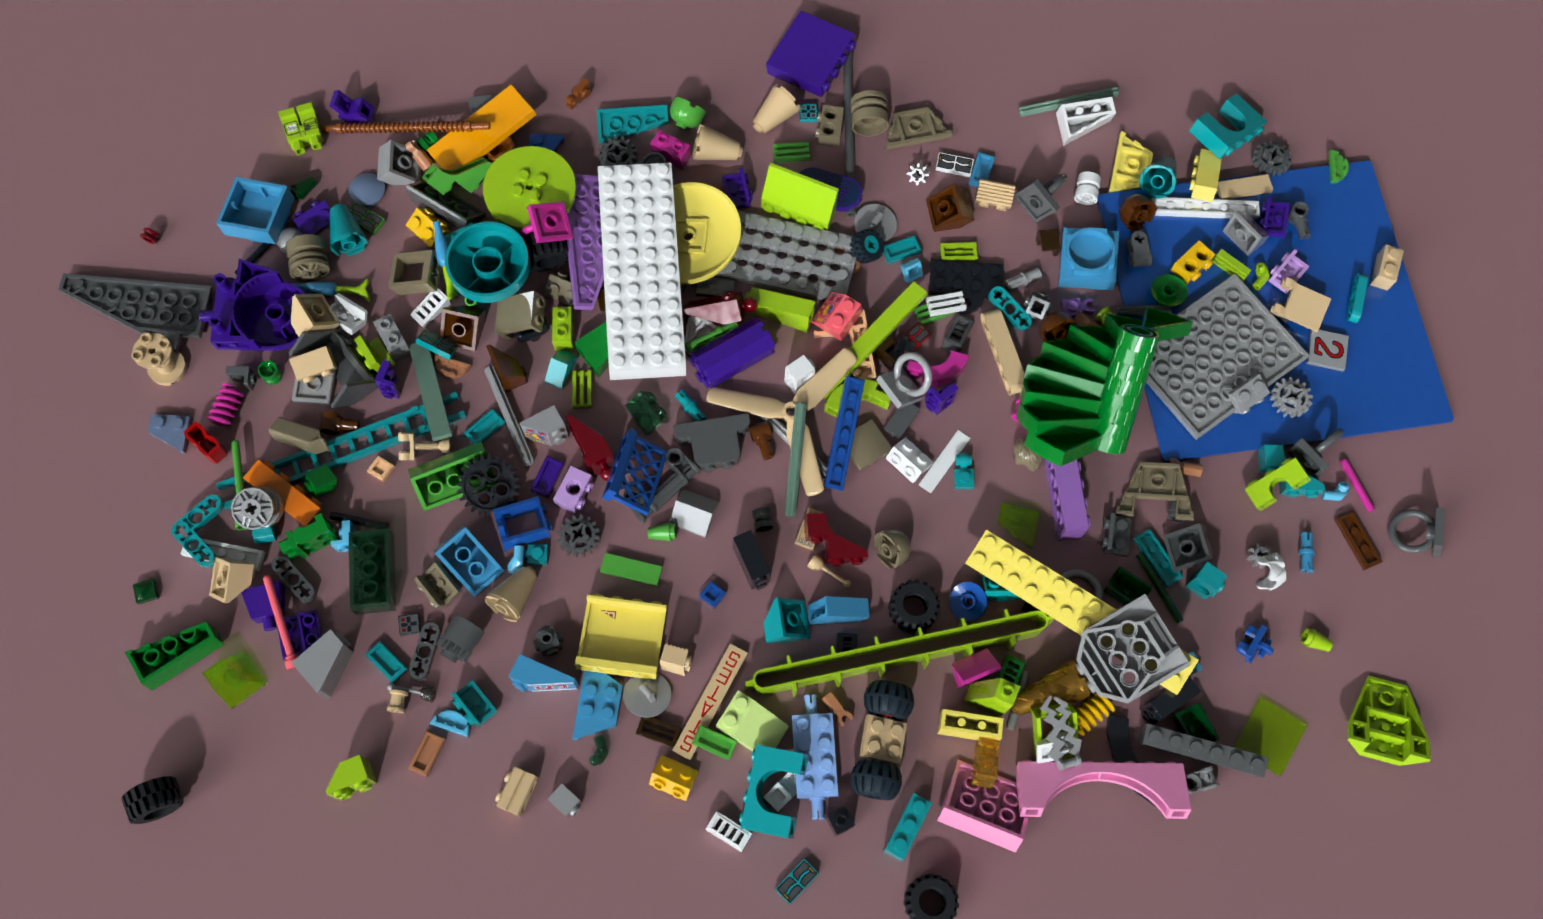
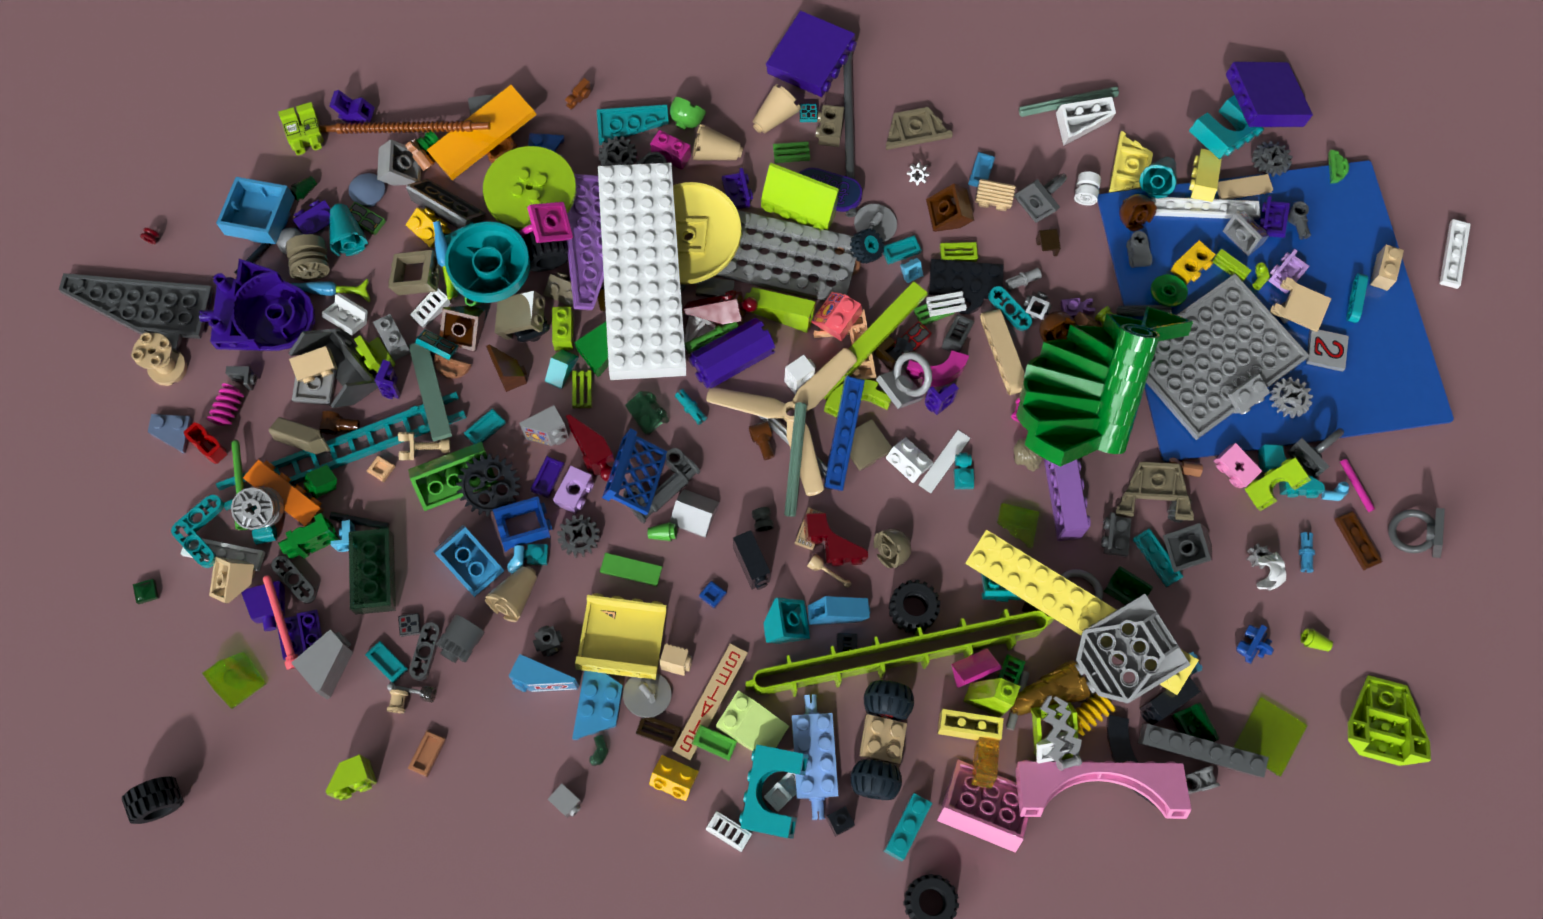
green wedge [125,622,225,691] -> none
green wheel [258,360,282,385] -> none
tan slope [291,294,340,336] -> none
dark tan bracket [414,562,462,608] -> none
bright green arch [422,157,492,195] -> none
medium azure tile [429,710,470,738] -> none
teal bracket [451,680,498,727] -> none
light grey axle [484,366,535,466] -> none
tan brick [495,767,539,817] -> none
dark grey brick [673,413,750,472] -> none
tile [775,859,819,905] -> none
nougat bar [822,691,853,727] -> none
dark tan wheel [850,90,889,137] -> none
dark grey tile [884,404,920,440] -> none
tile [935,152,974,177] -> none
blue dish [949,582,987,622] -> none
dark azure container [1058,227,1119,290] -> none
dark green bar [1136,552,1184,624] -> none
teal brick [1186,561,1228,600] -> none
none -> bright pink brick [1213,443,1262,489]
none -> dark purple brick [1226,62,1313,127]
none -> white plate [1439,219,1471,289]

